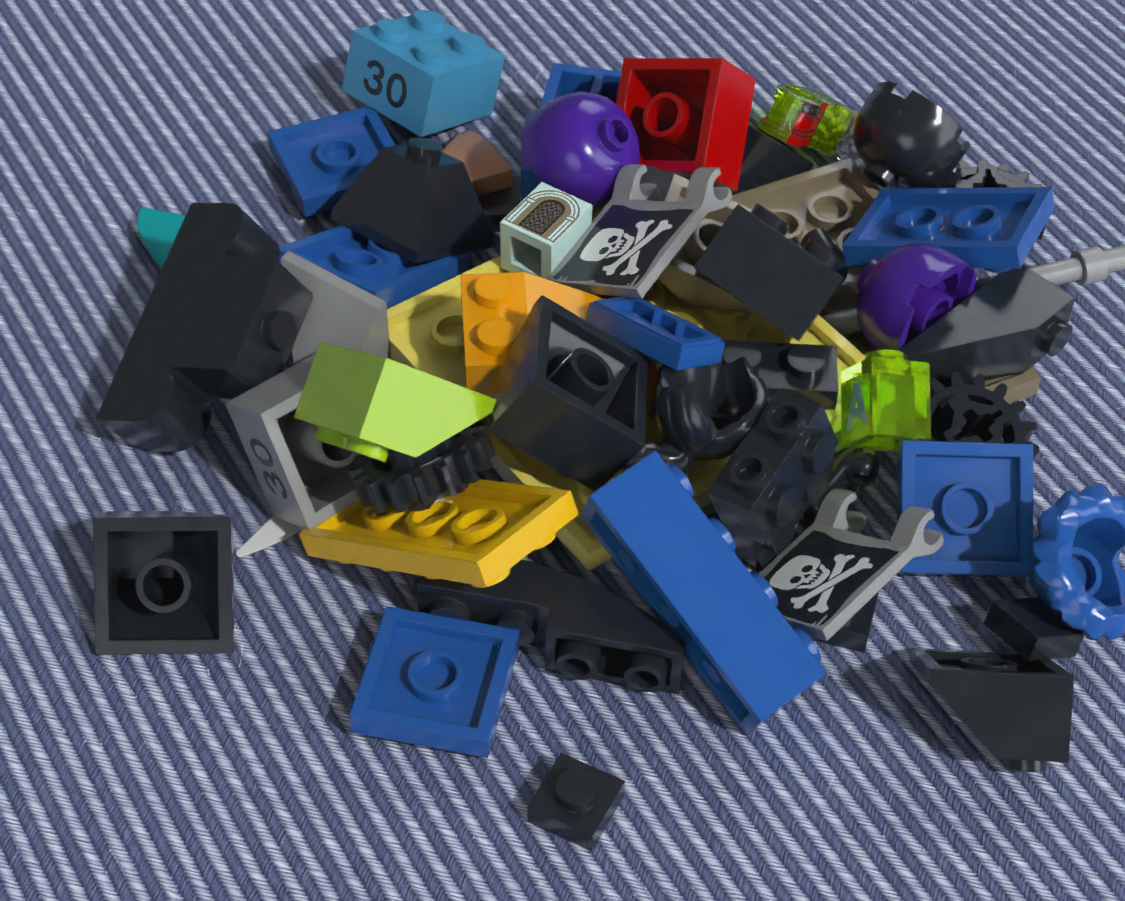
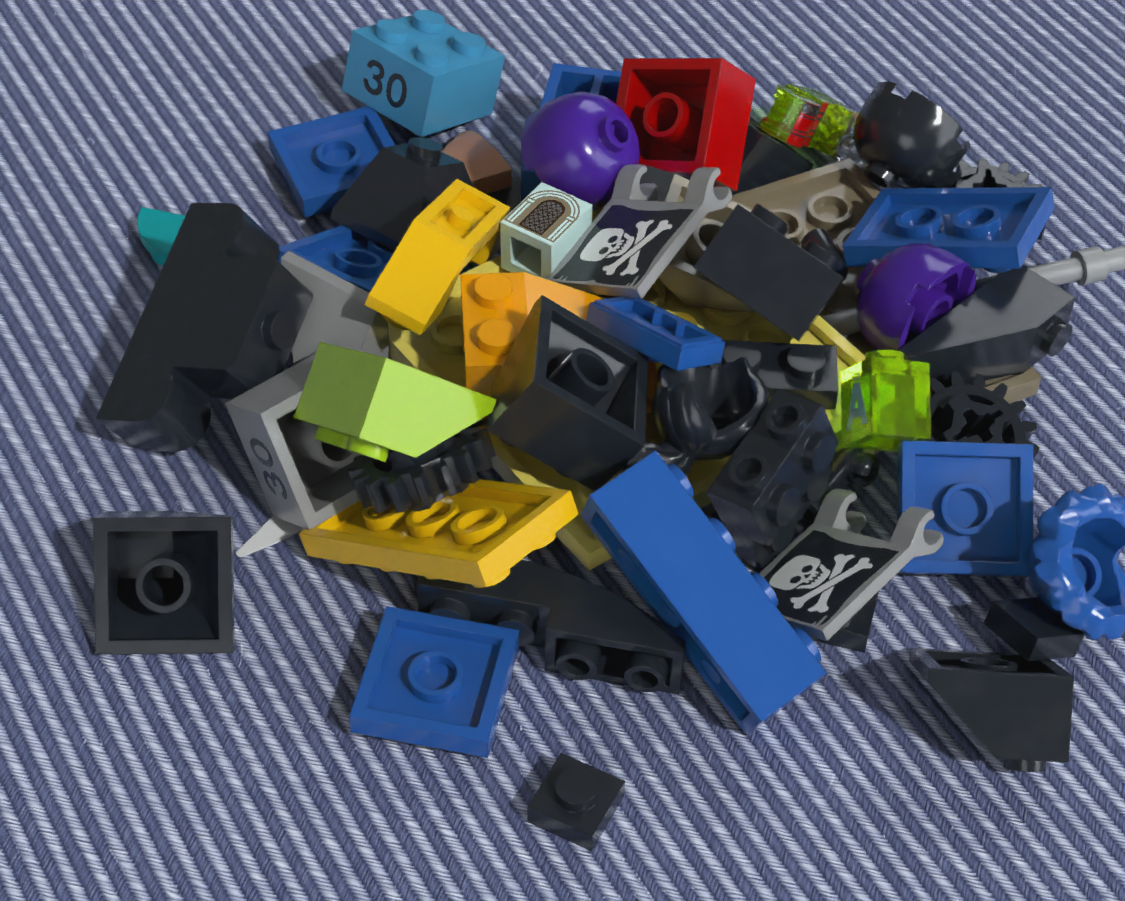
none -> yellow slope [364,179,510,335]

